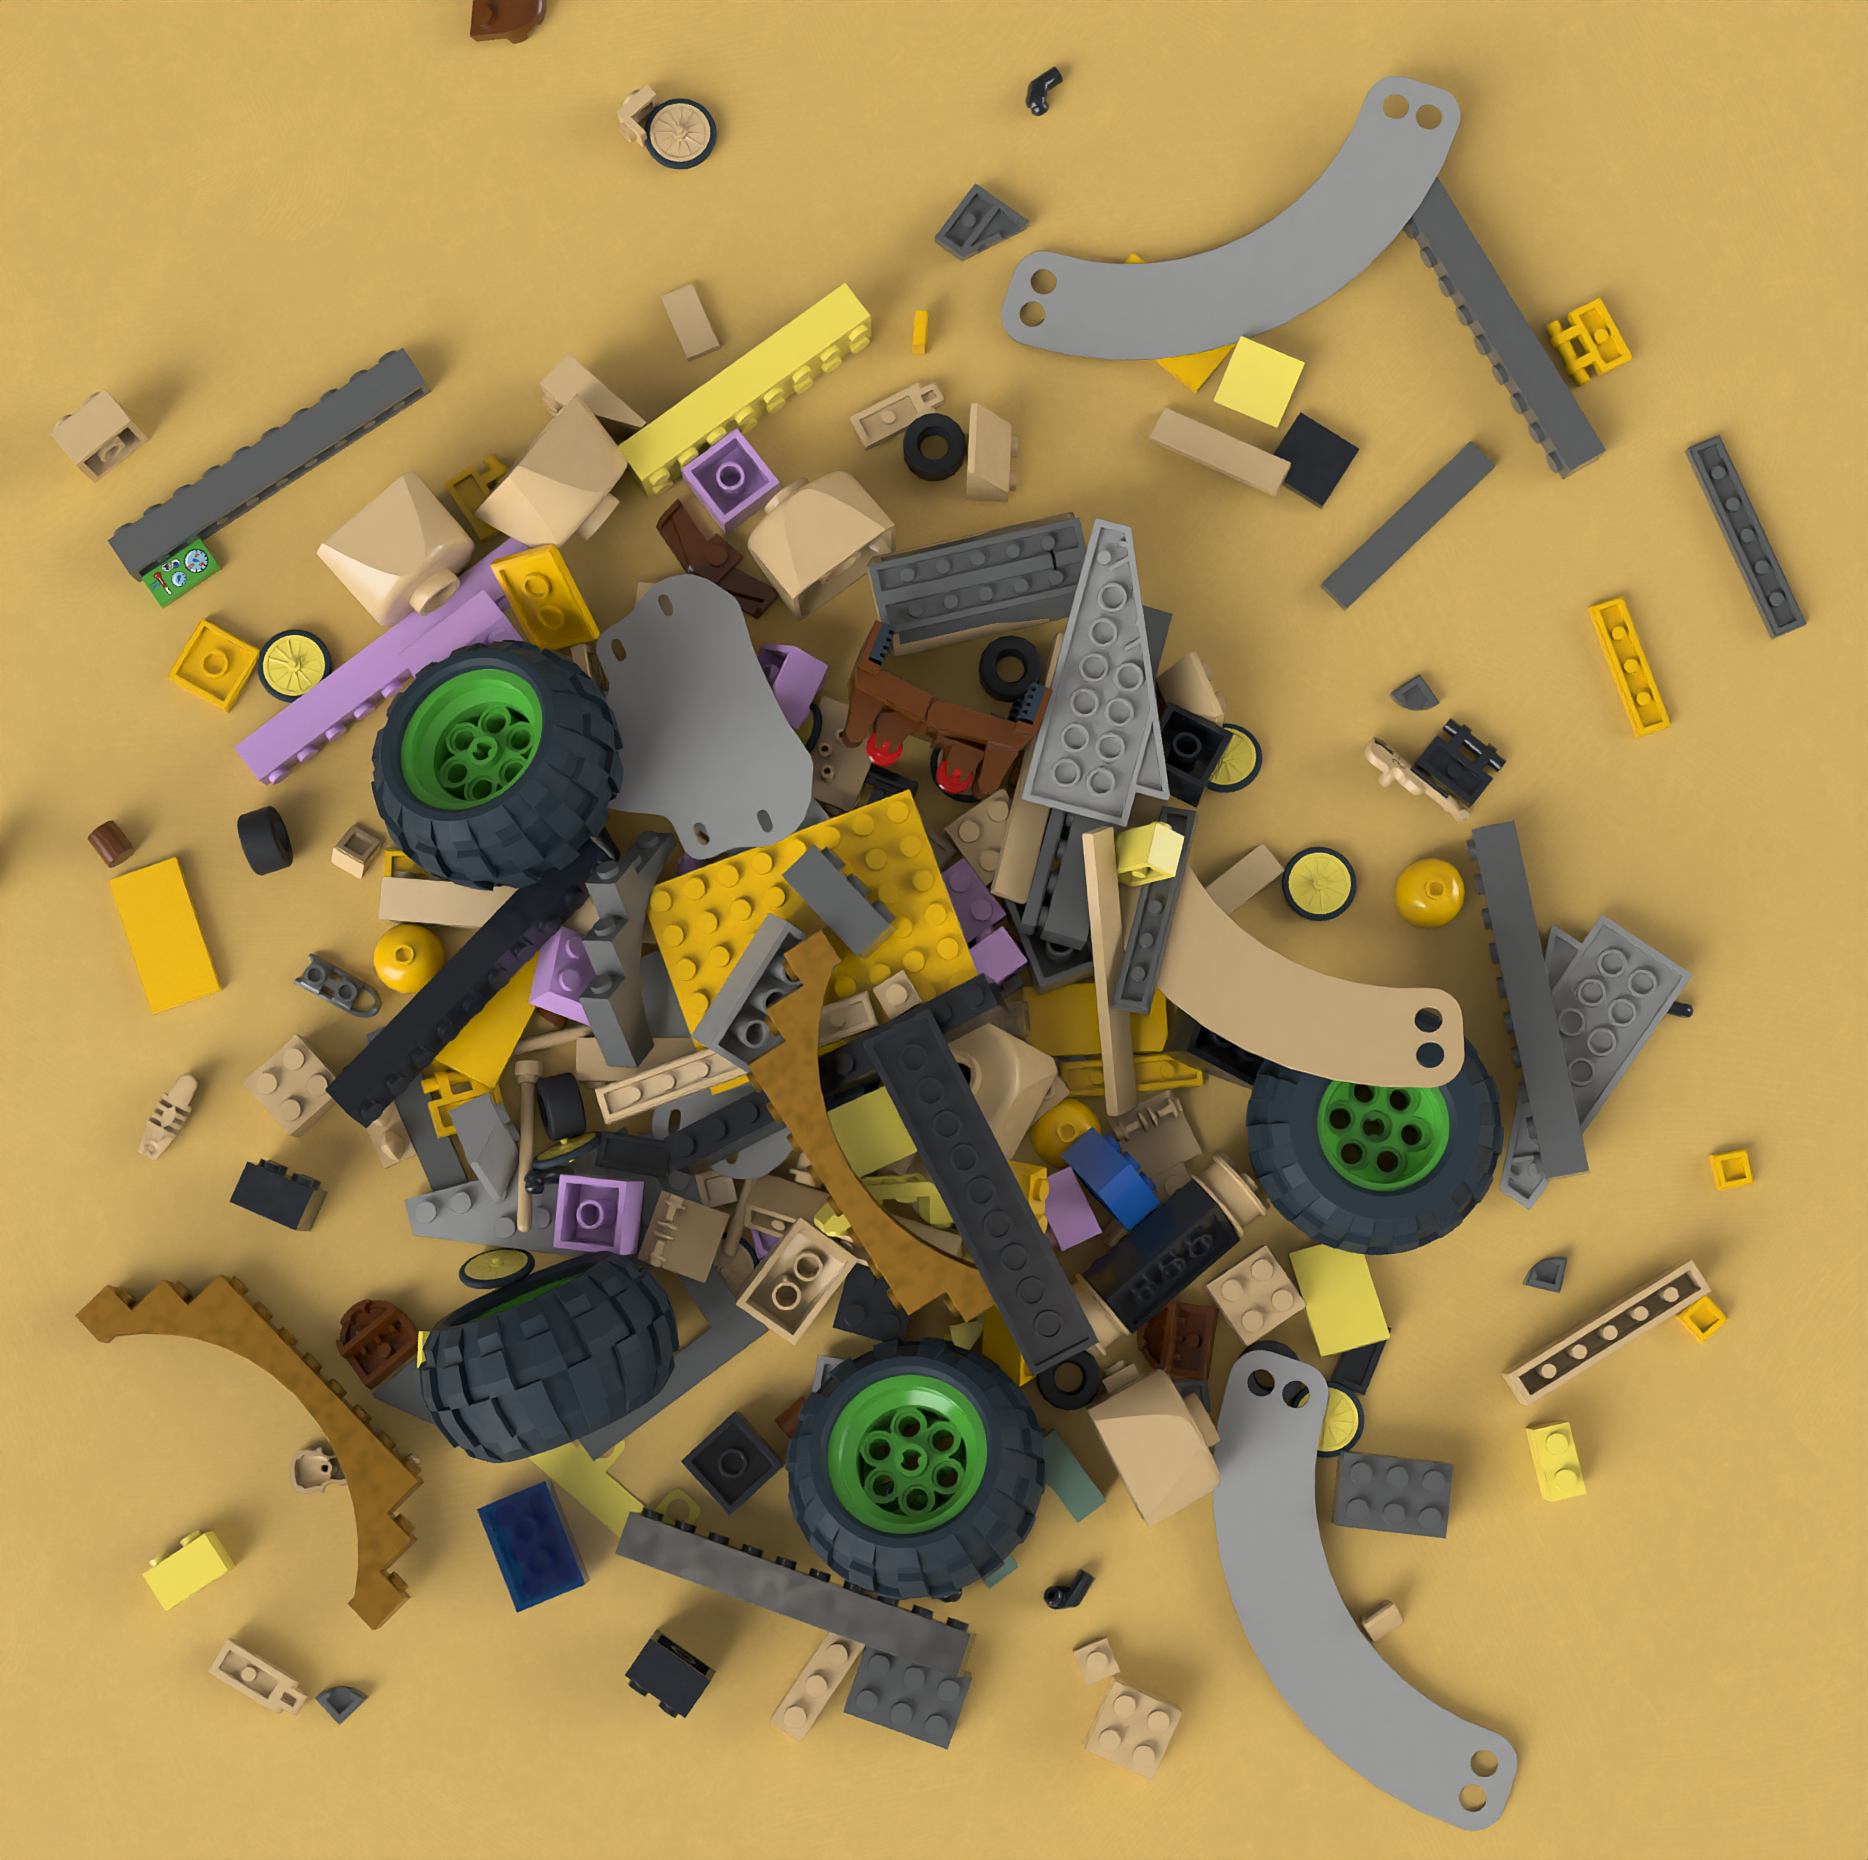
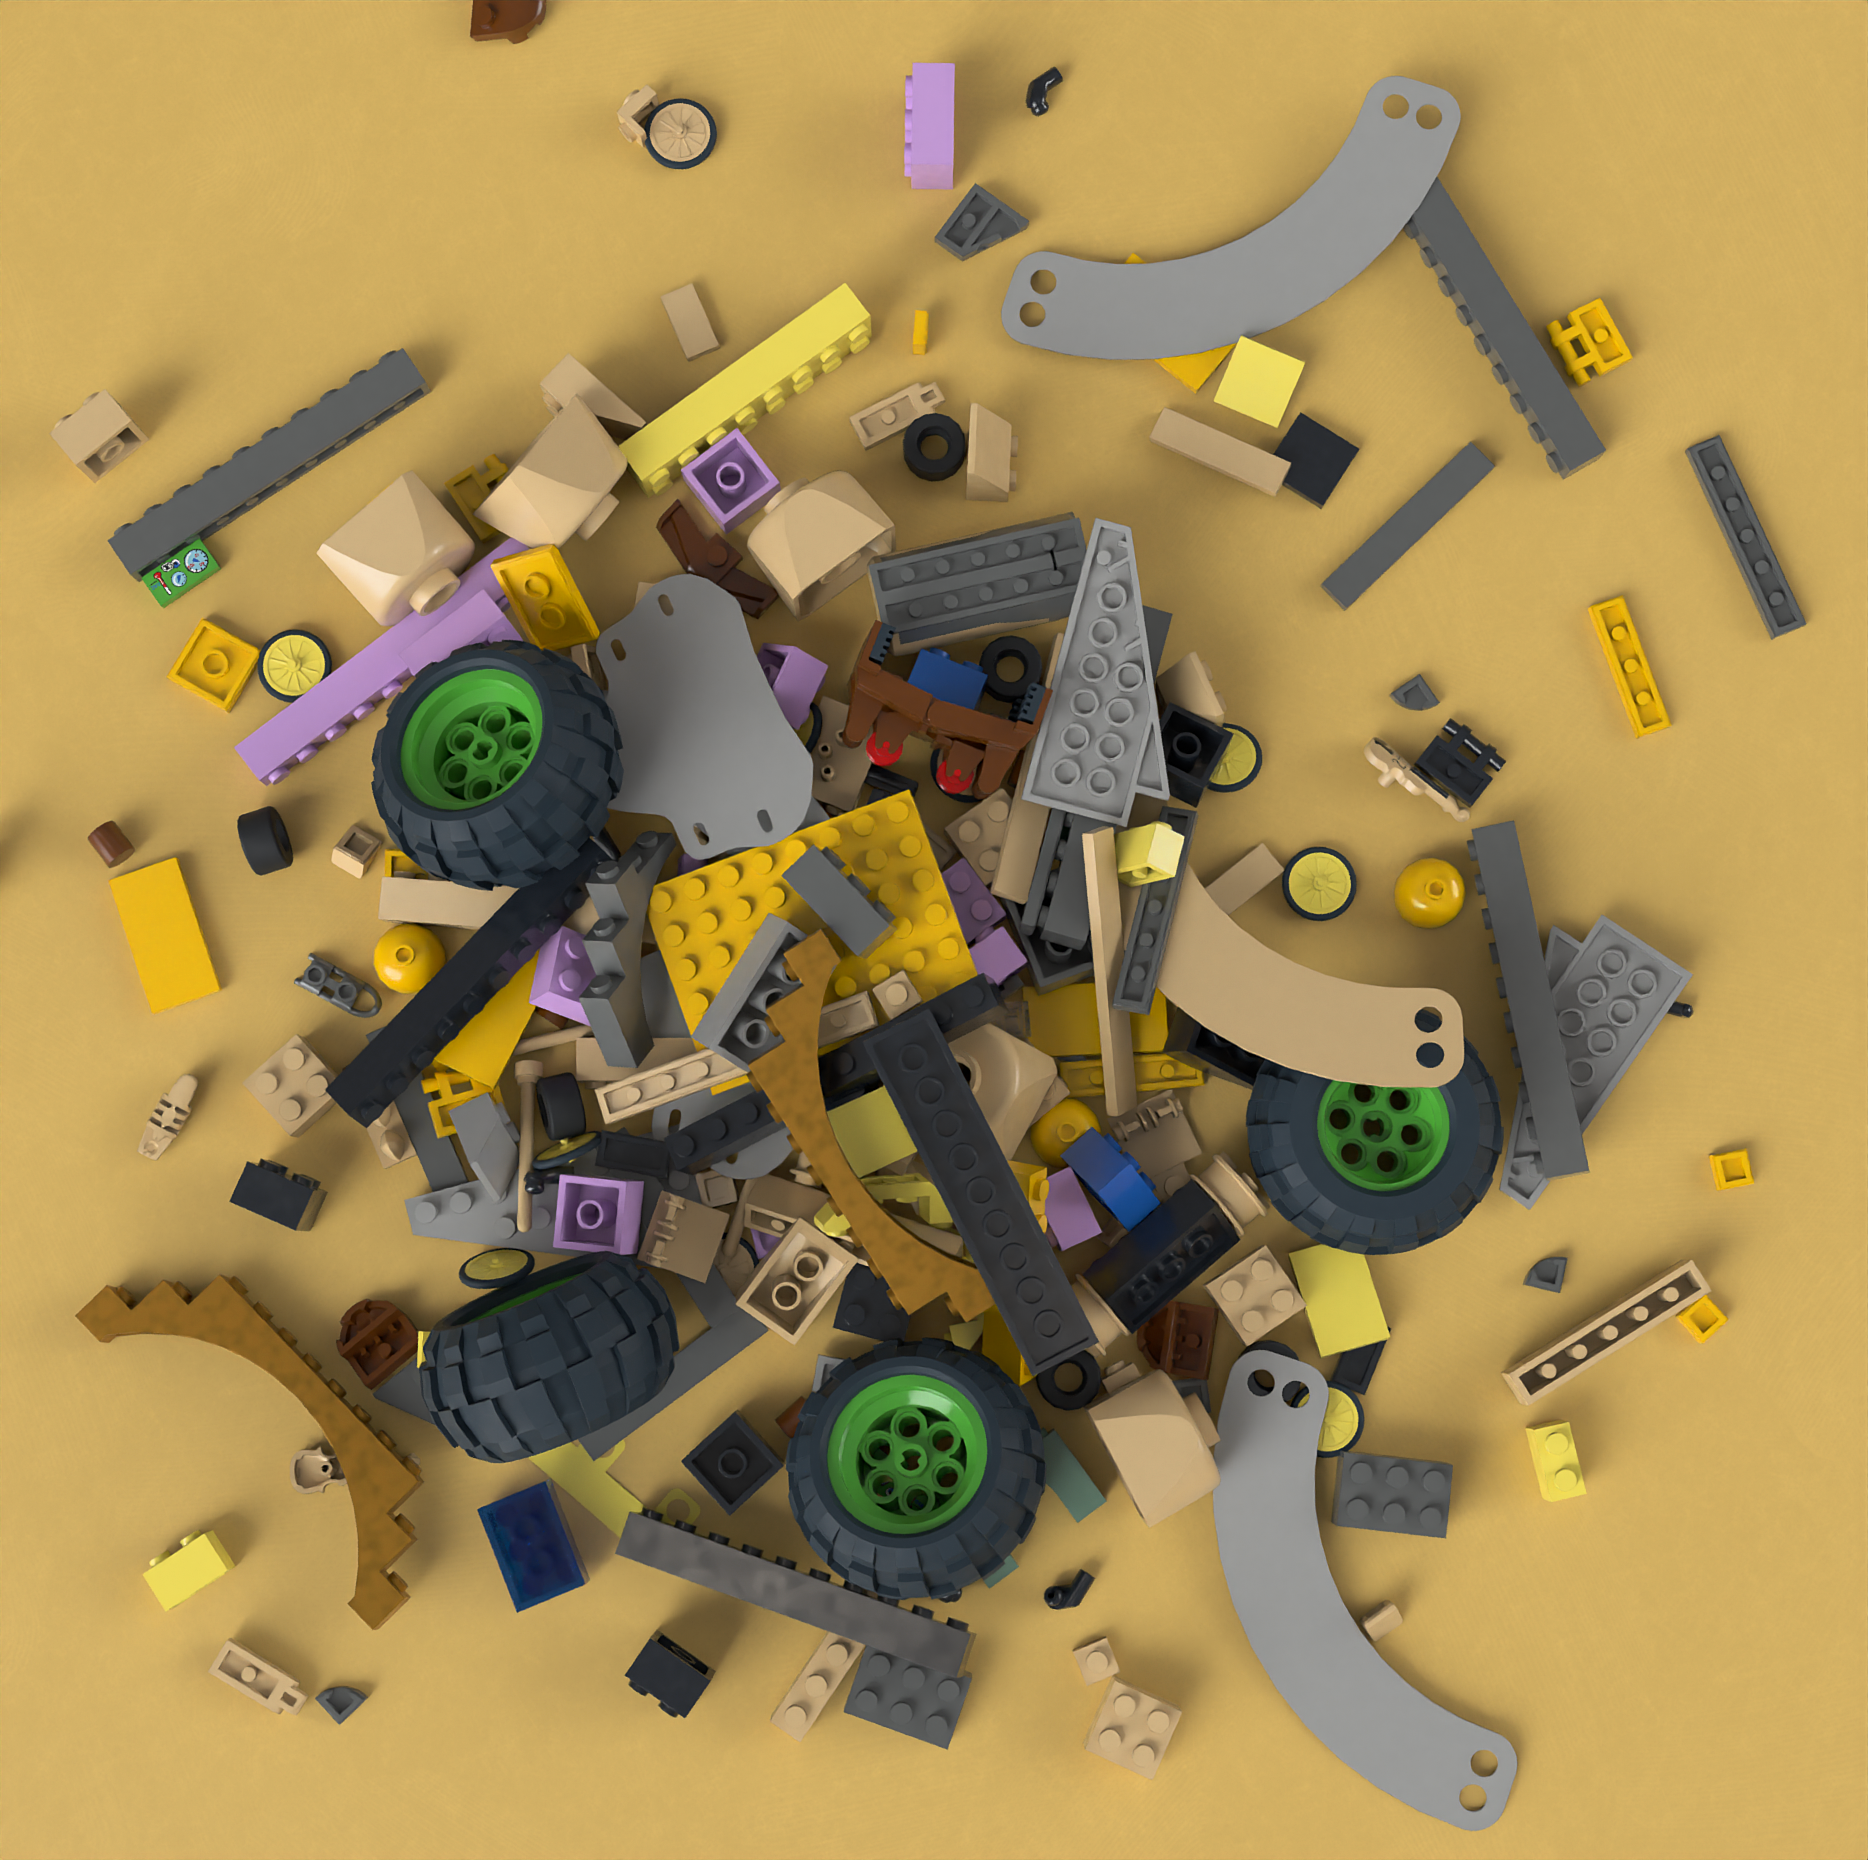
none -> lavender brick [904,63,955,189]
none -> blue brick [907,648,988,711]

